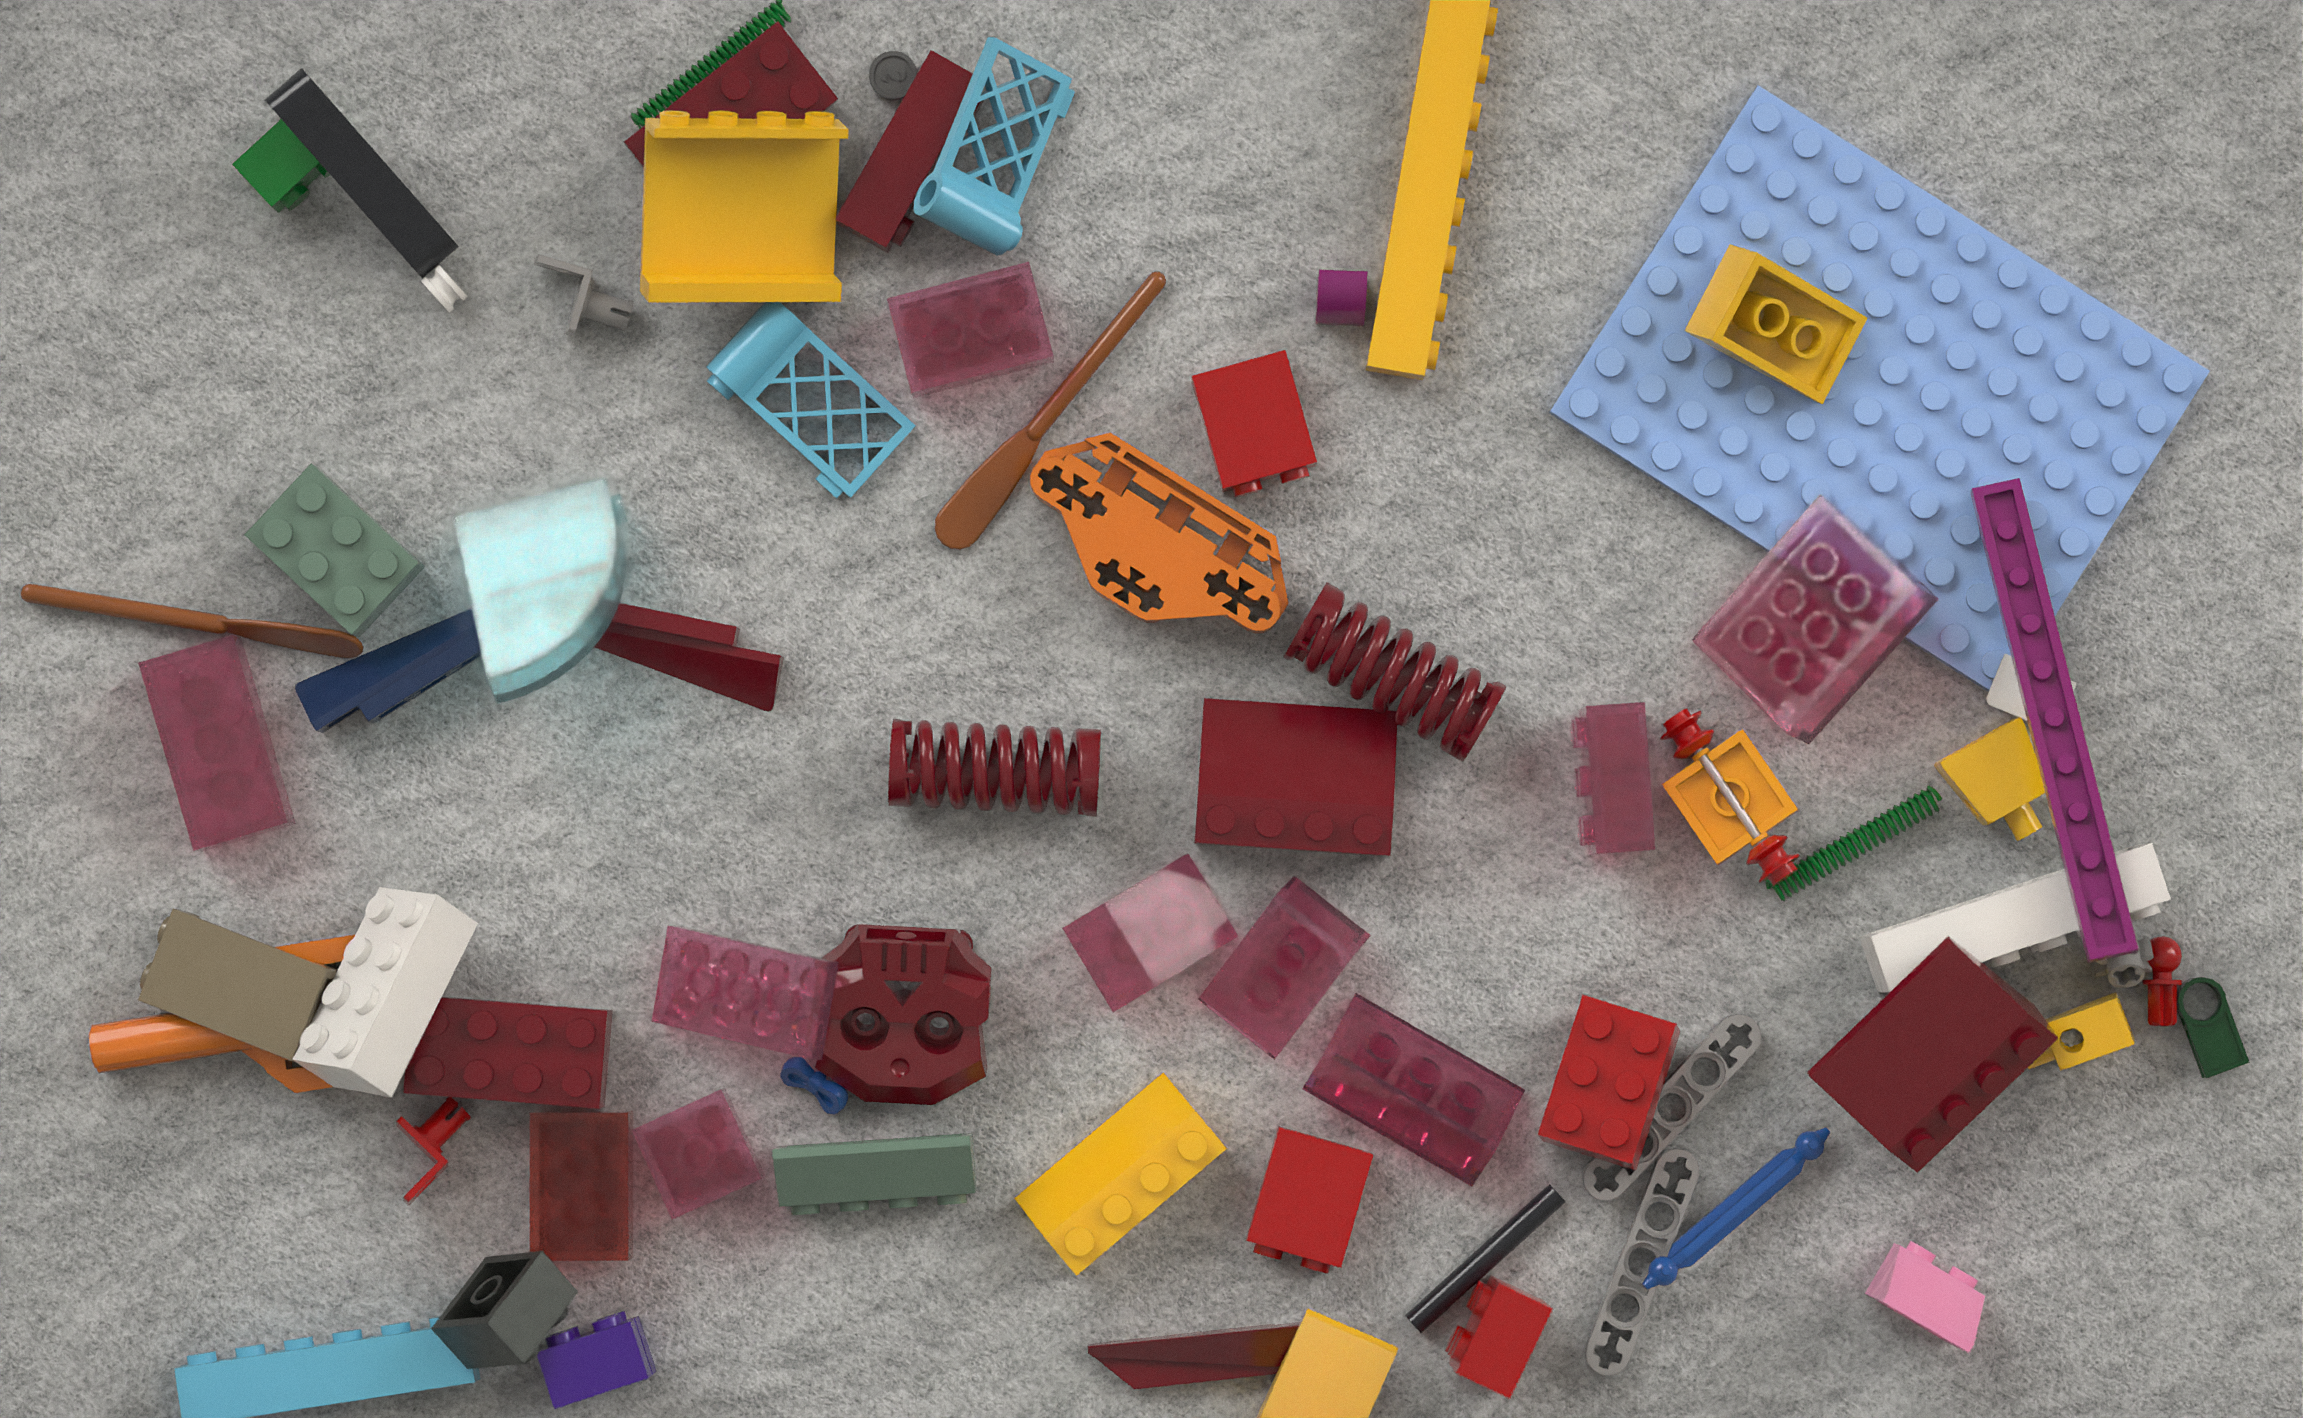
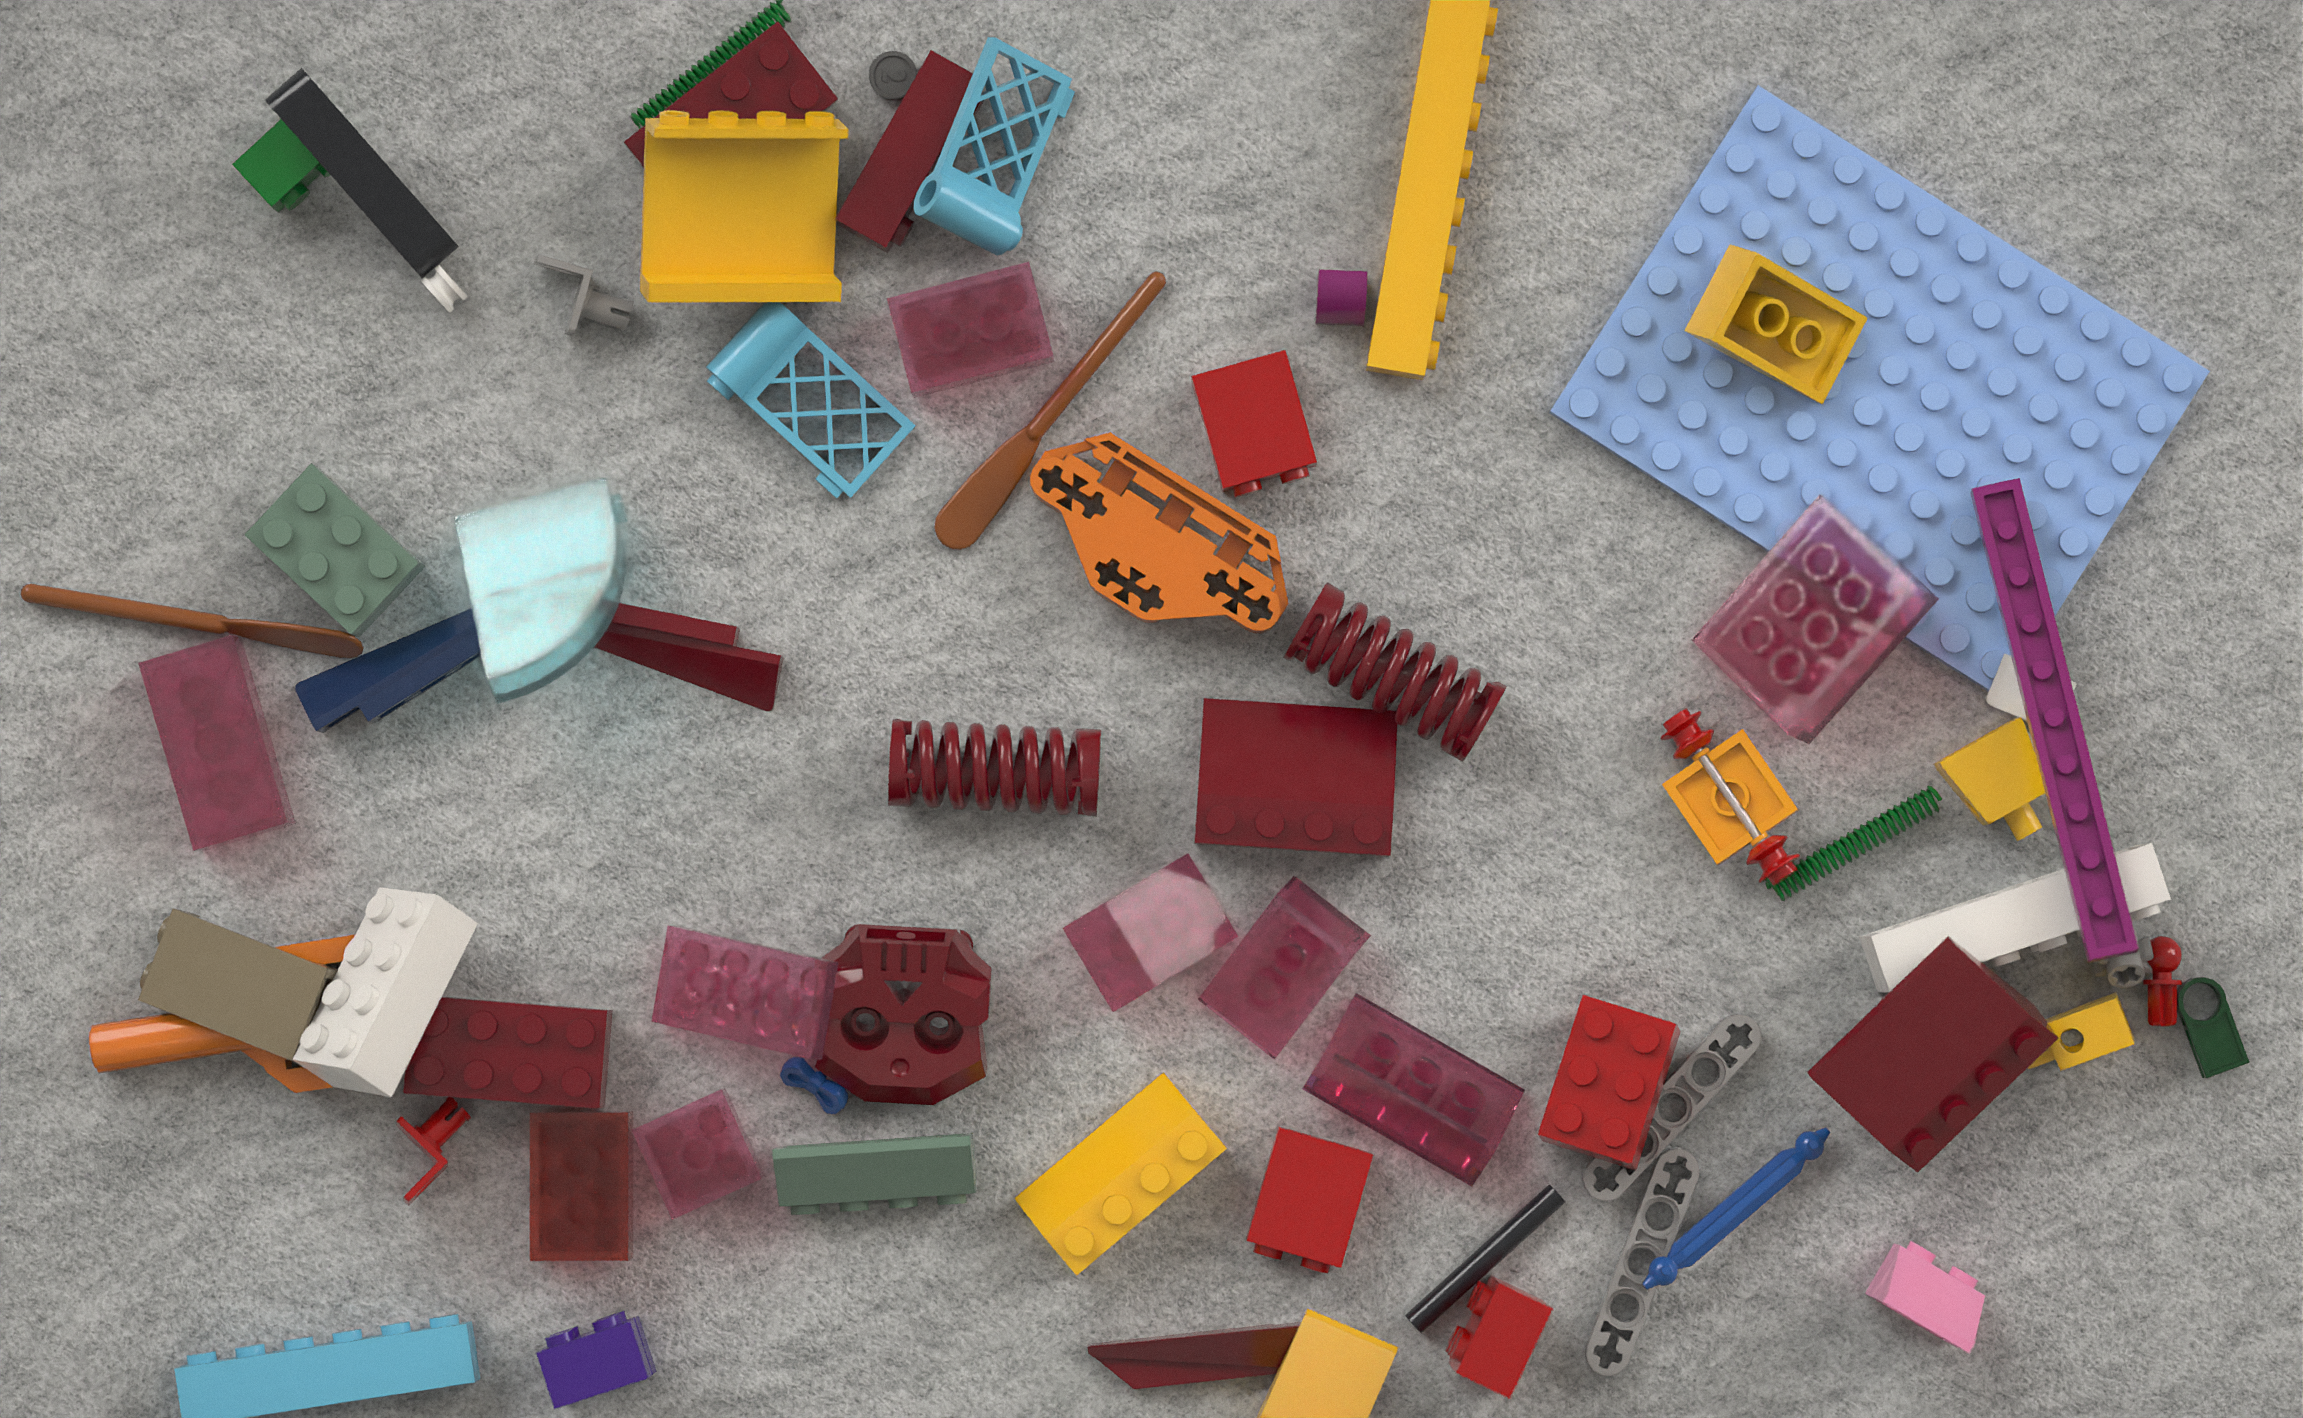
pearl dark grey brick [431,1251,578,1369] -> none
clear pink brick [1571,702,1655,855] -> none

